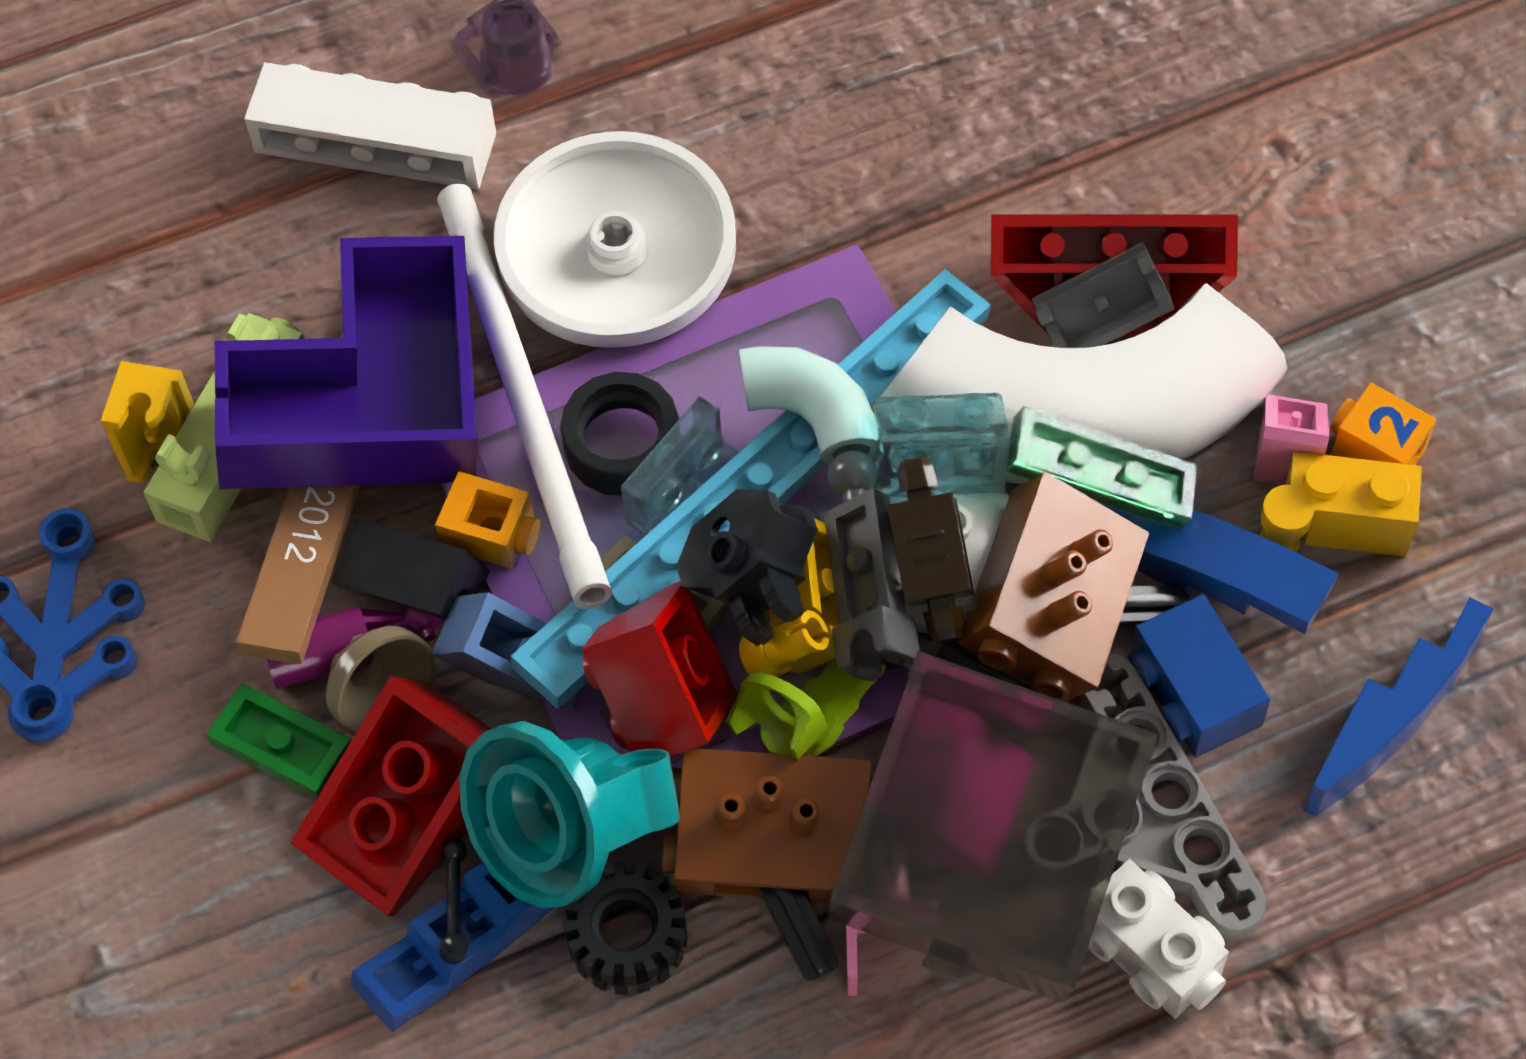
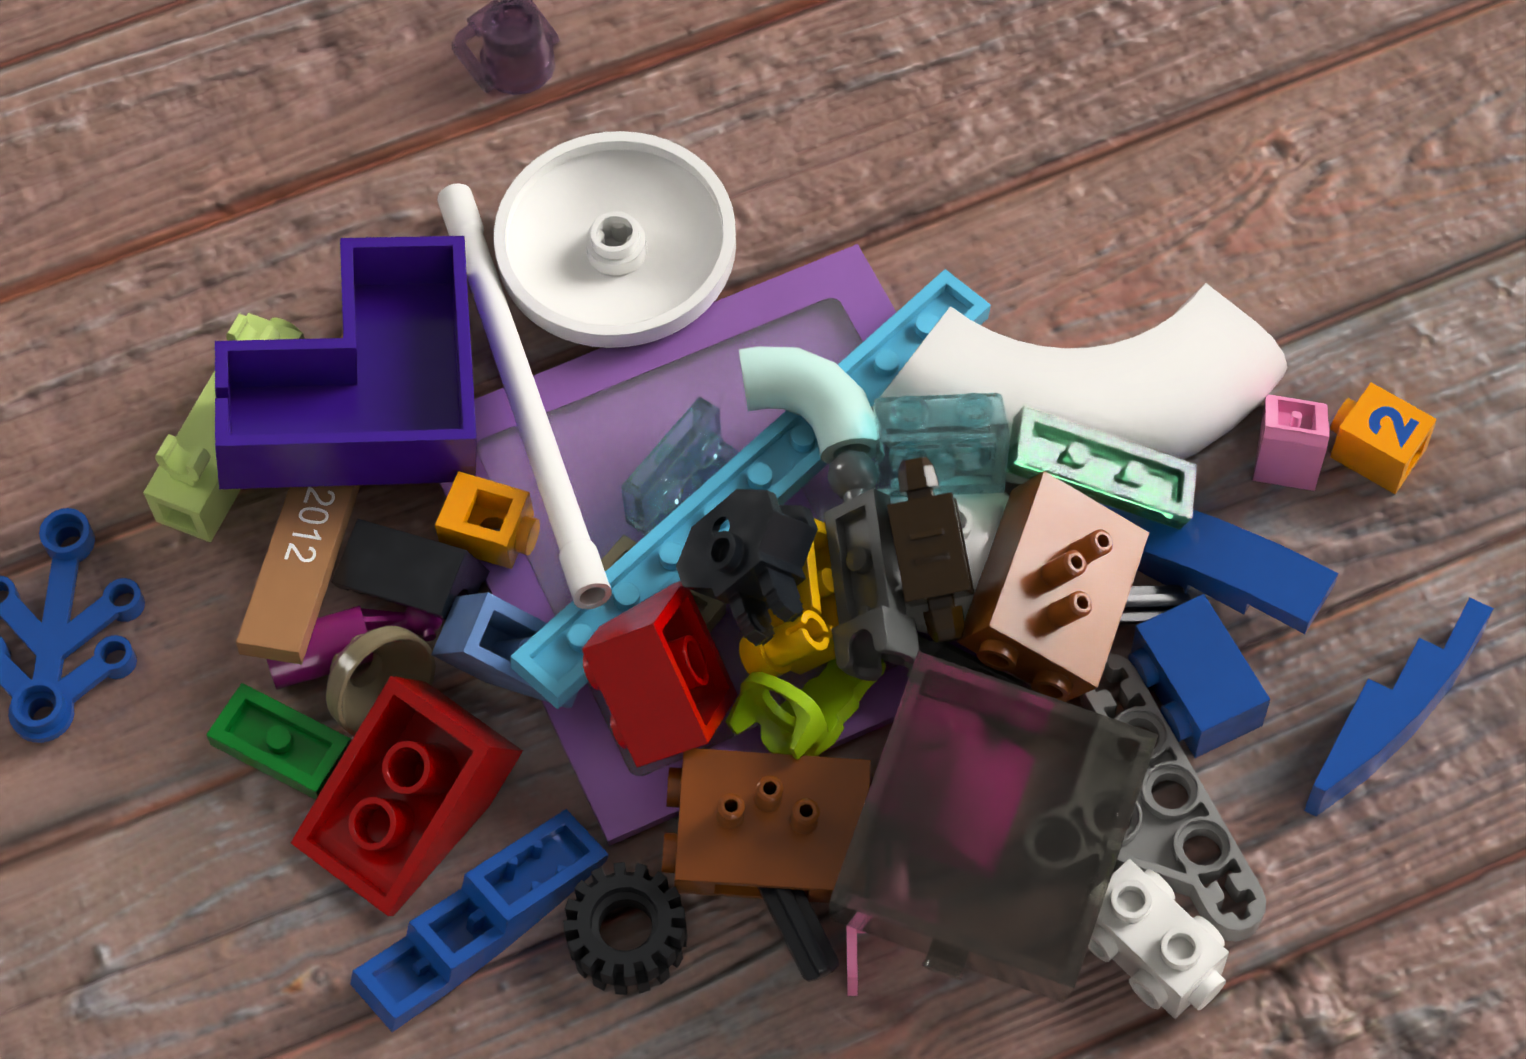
yellow hinge [100,361,194,484] -> none
white brick [244,62,496,190] -> none
black hinge [439,838,468,964] -> none
teal piece [459,721,680,909] -> none
black tyre [560,371,681,496] -> none
red wedge [990,214,1238,337] -> none
dark grey hinge [1032,242,1174,348] -> none
yellow hinge [1260,451,1422,557] -> none

